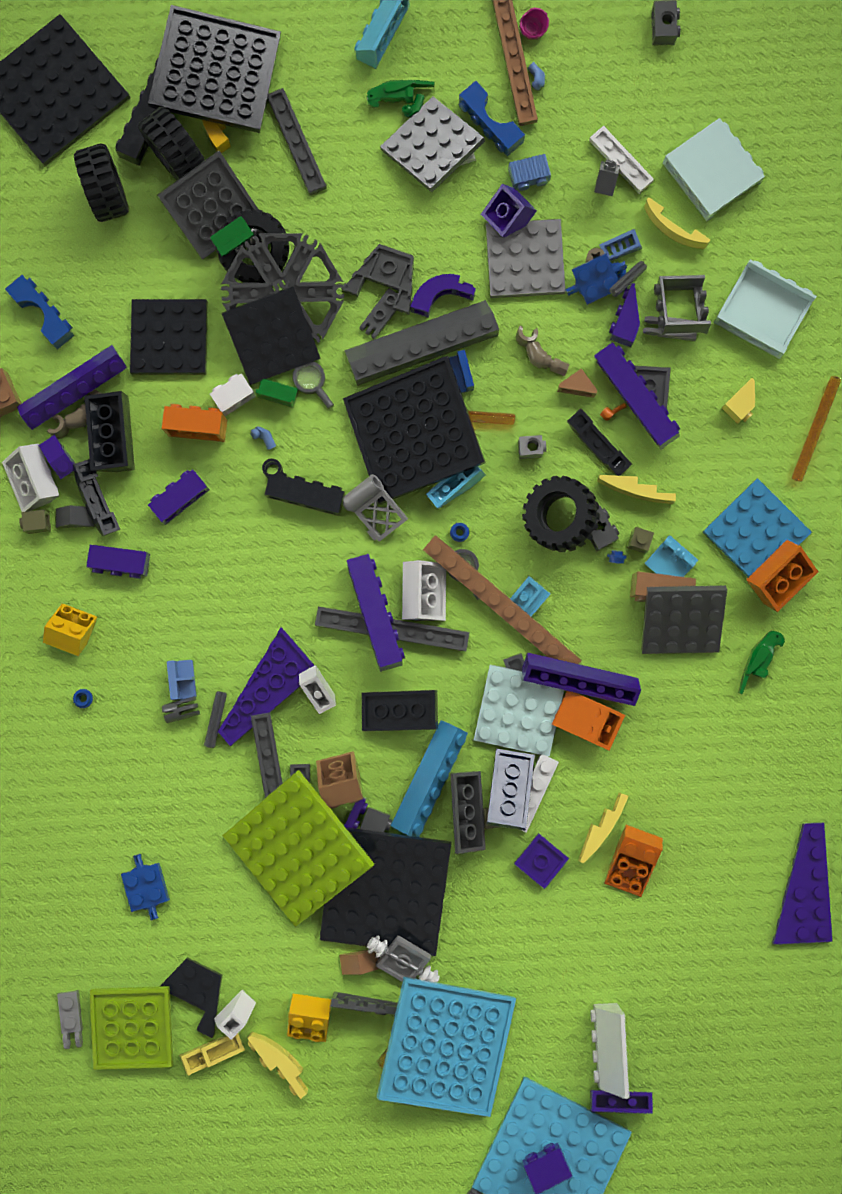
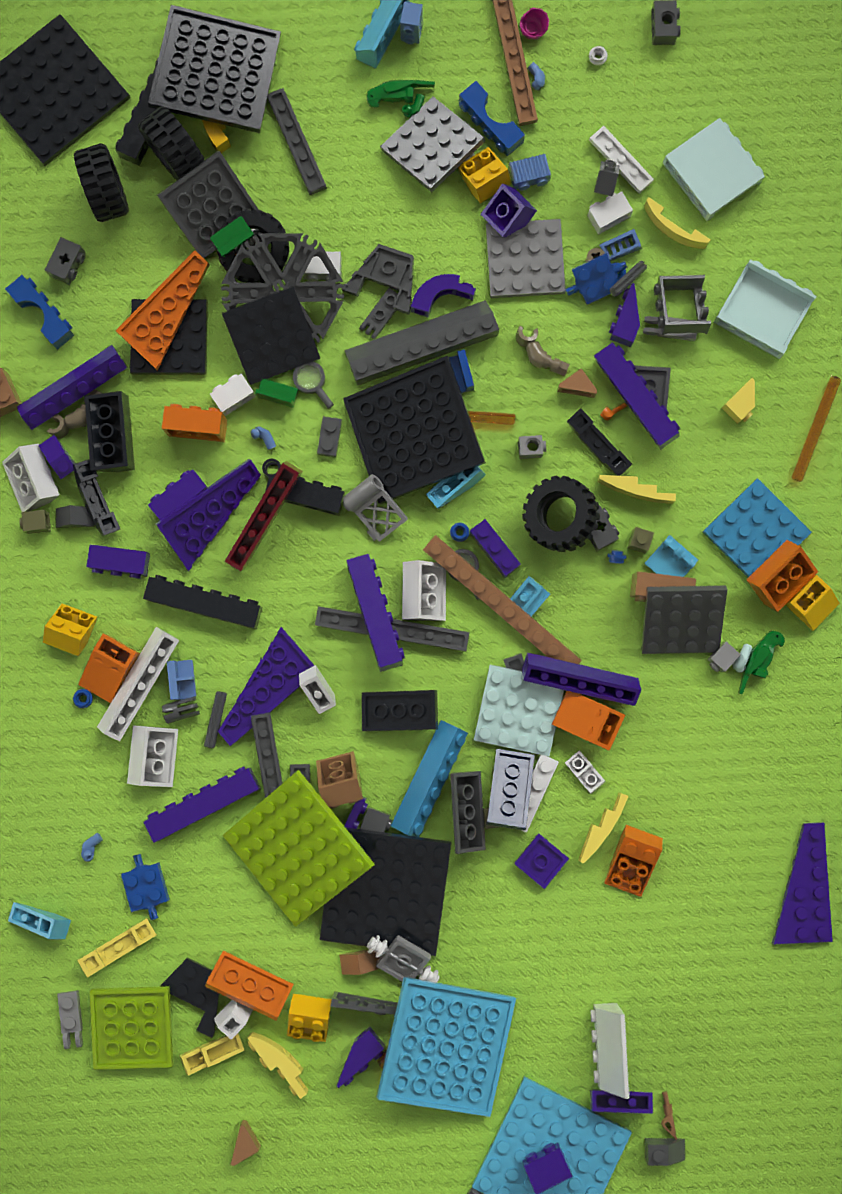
none -> medium azure slope [8,902,71,939]
none -> dark grey brick [45,237,85,285]
none -> light yellow slope [77,918,157,978]
none -> orange slope [78,633,140,703]
none -> medium blue arm [81,833,103,862]
none -> white brick [97,627,179,741]
none -> orange wing [116,250,209,371]
none -> white slope [127,725,178,787]
none -> black brick [143,575,263,629]
none -> dark purple brick [144,766,261,843]
none -> dark purple wing [156,459,261,571]
none -> orange plate [205,951,294,1021]
none -> dark red brick [225,461,303,571]
none -> medium nougat slope [231,1120,261,1166]
none -> white brick [303,252,342,281]
none -> dark grey plate [317,416,342,457]
none -> dark purple slope [337,1026,385,1088]
none -> brick [400,1,423,44]
none -> yellow slope [458,147,511,204]
none -> dark purple brick [469,519,521,578]
none -> white slope [565,750,605,794]
none -> white brick [587,191,633,235]
none -> white plate [589,46,607,66]
none -> dark grey slope [645,1138,685,1166]
none -> medium nougat hand [662,1091,677,1140]
none -> light grey brick [707,642,741,672]
none -> light aqua arm [733,644,752,673]
none -> yellow slope [786,575,840,631]

